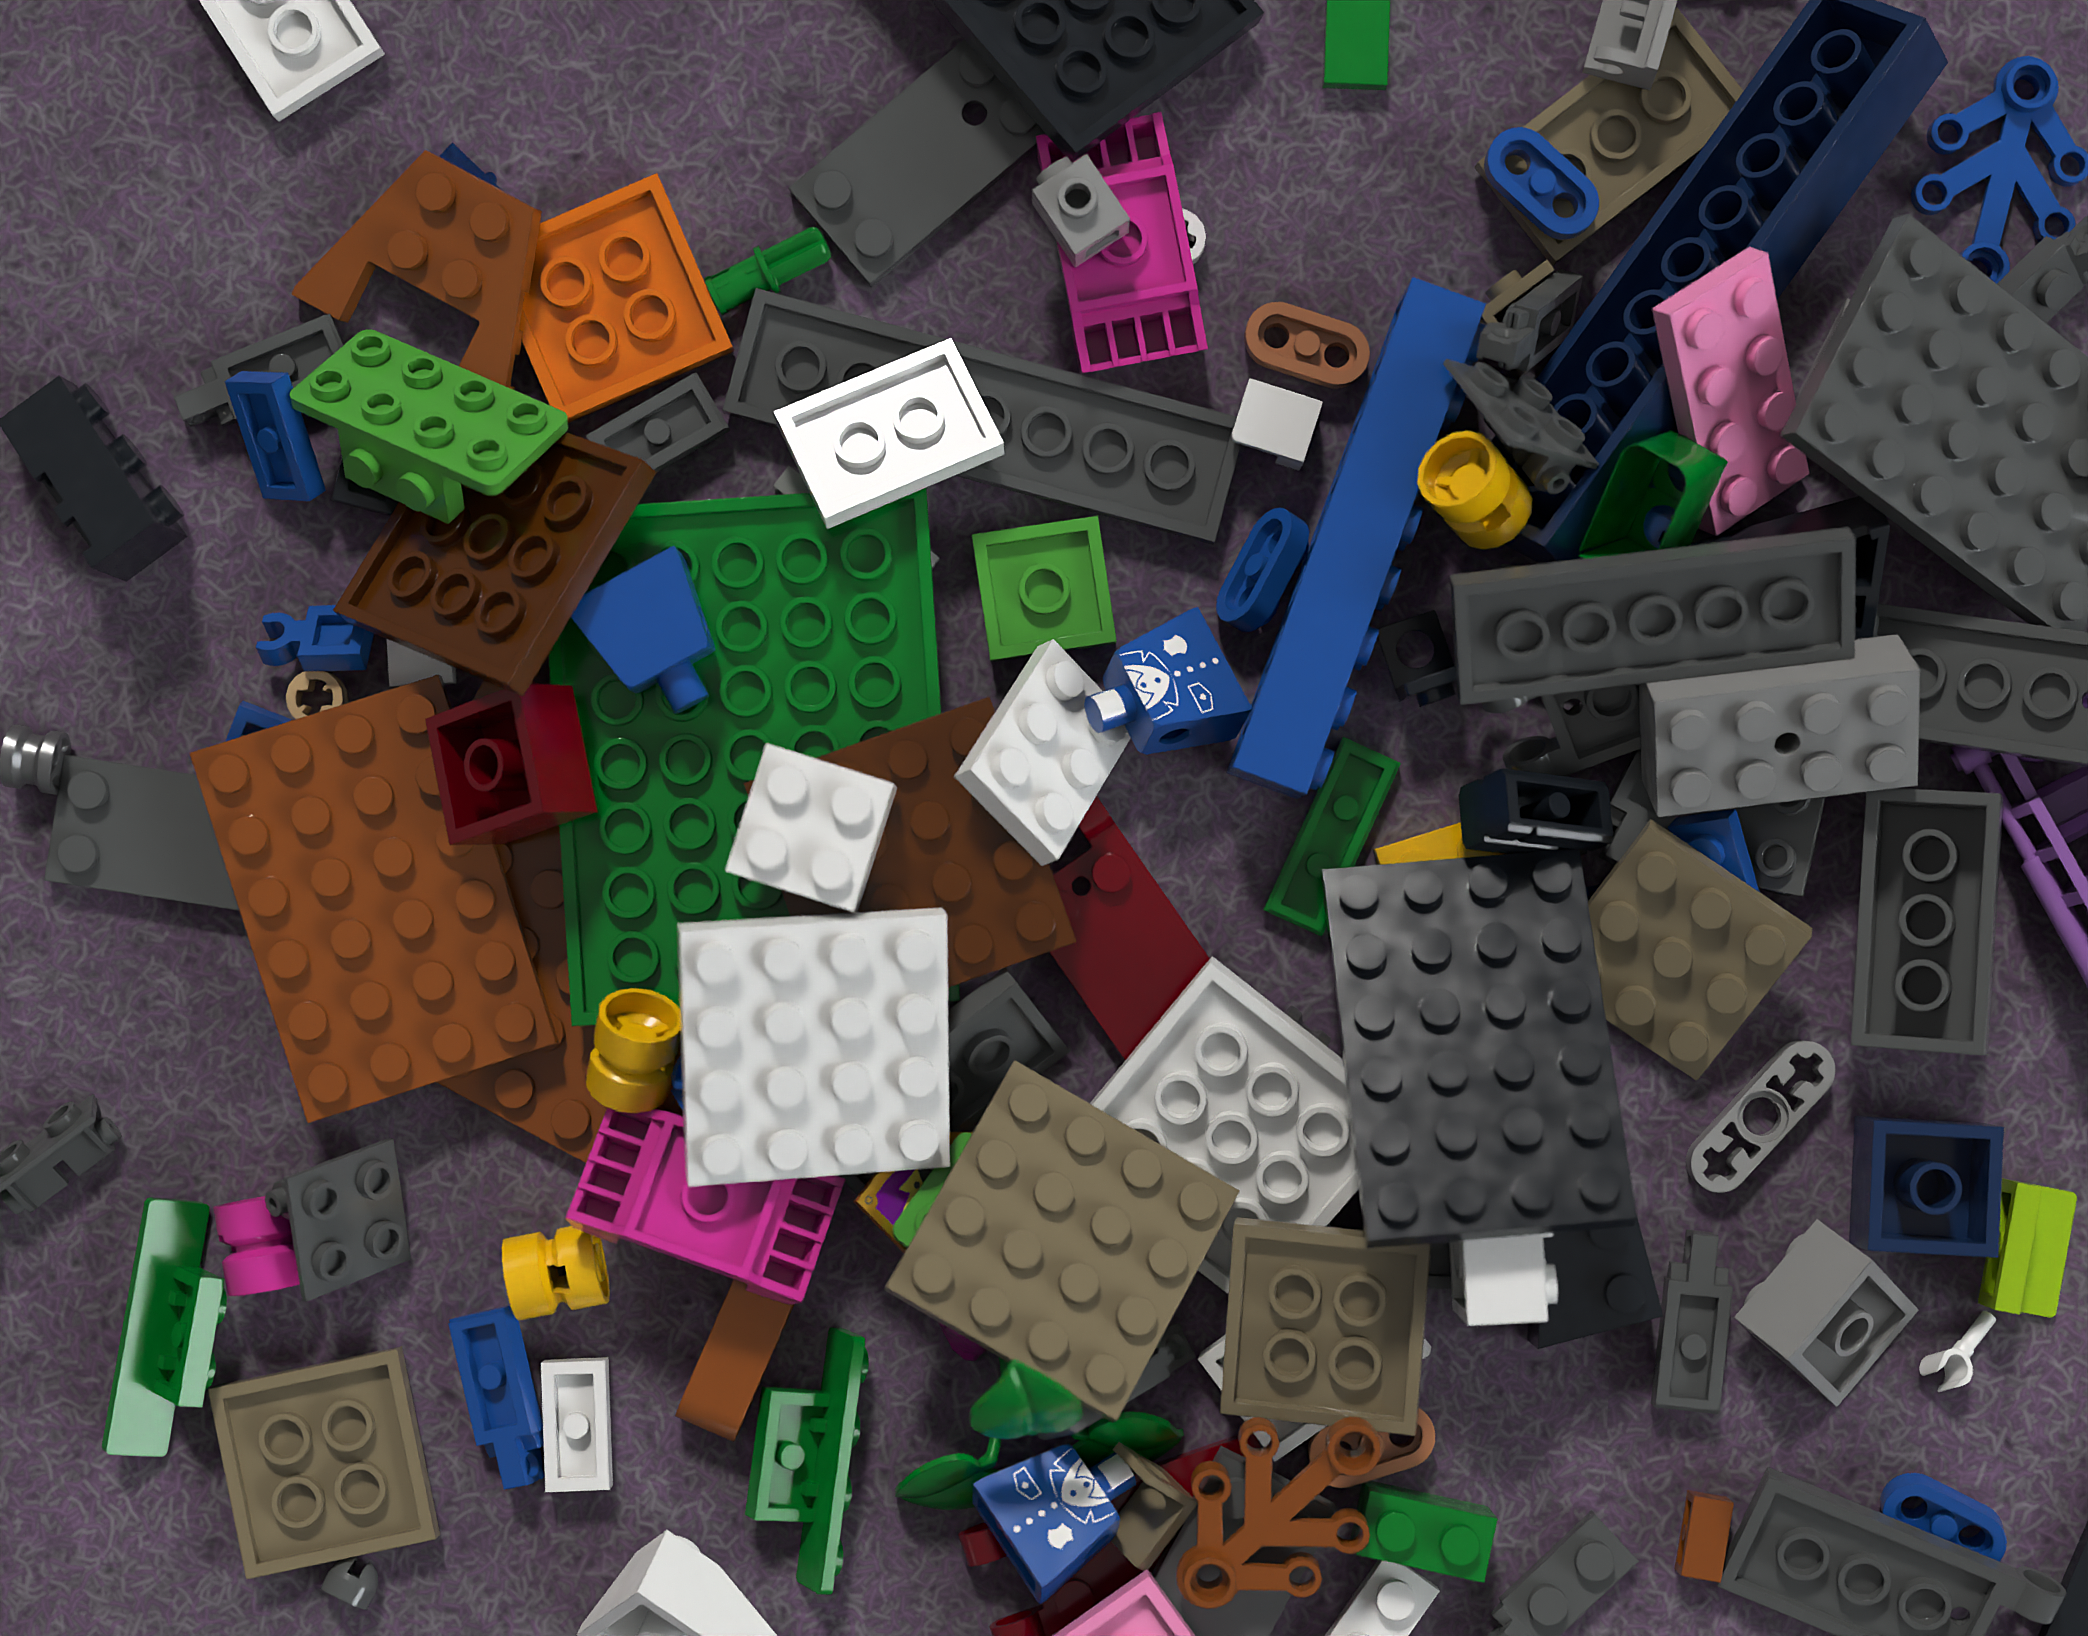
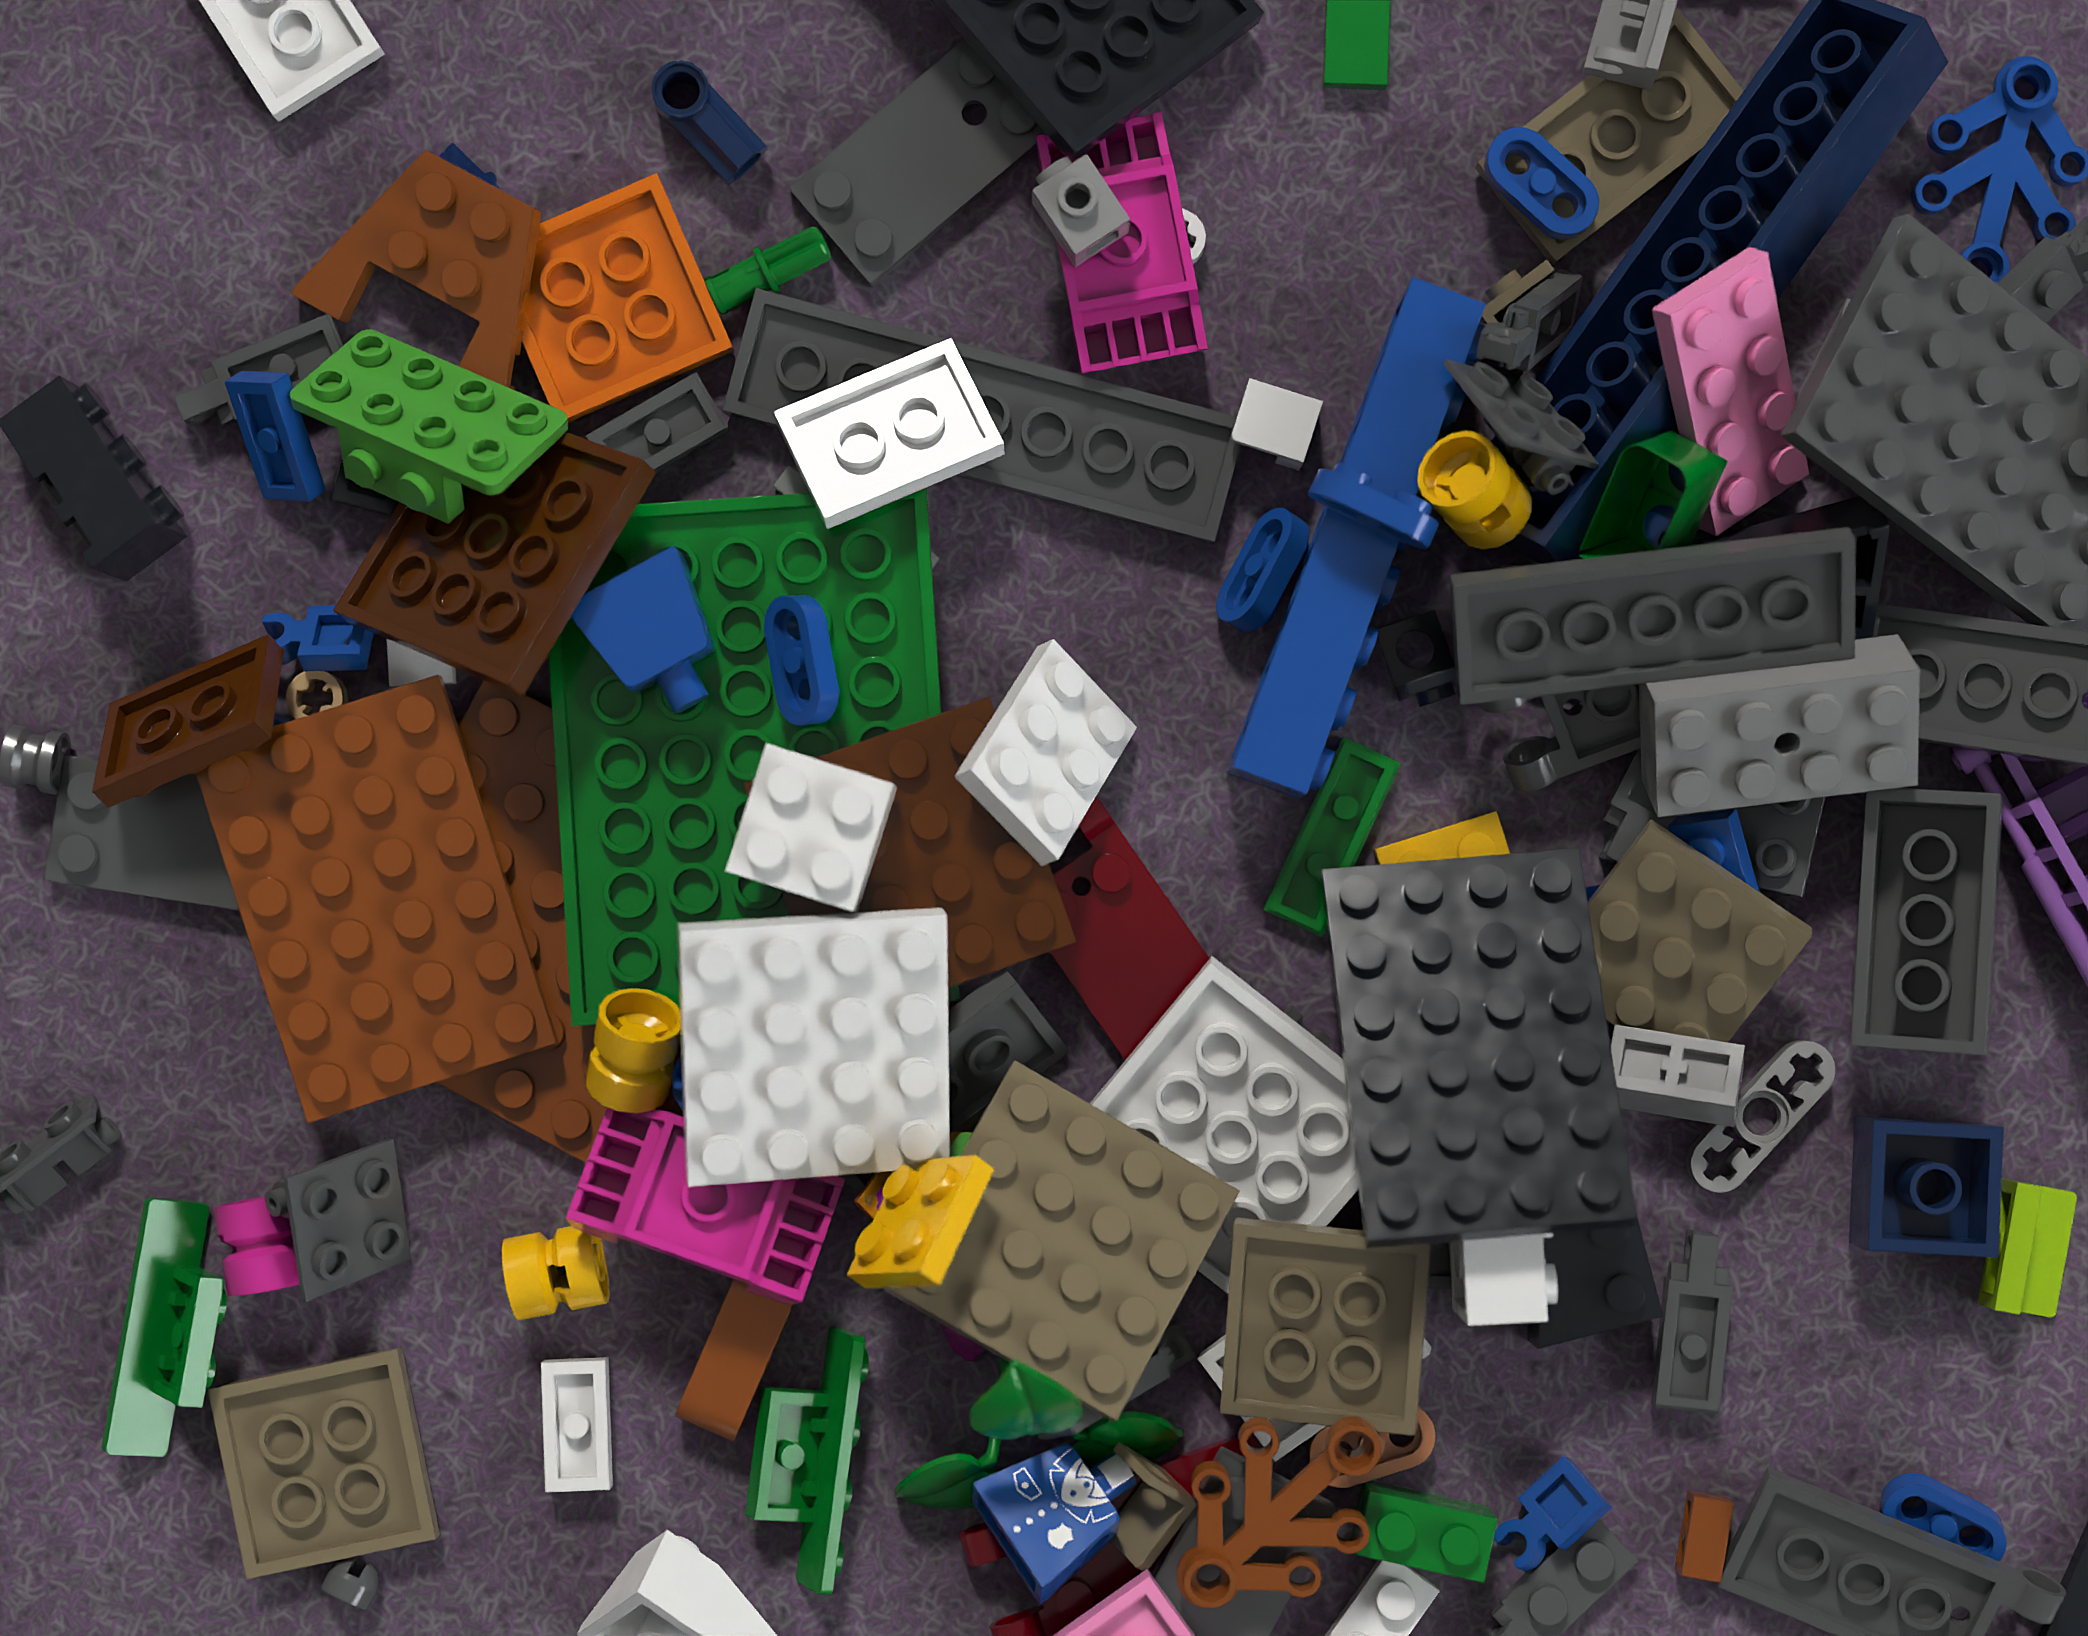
dark red brick [425,684,597,845] -> none
blue hinge [448,1305,544,1490] -> none
bright green plate [972,516,1117,662] -> none
blue torso [1084,607,1252,755] -> none
nougat plate [1244,302,1370,389] -> none
black brick [1458,768,1613,856] -> none
light grey slope [1734,1219,1918,1407] -> none
white hand [1919,1311,1996,1392] -> none
none -> reddish brown plate [92,634,284,808]
none -> dark blue piece [651,60,768,186]
none -> blue plate [764,595,839,725]
none -> yellow plate [847,1155,994,1288]
none -> blue plate [1308,462,1439,550]
none -> blue plate [1494,1456,1612,1572]
none -> light grey hinge [1611,1025,1745,1127]

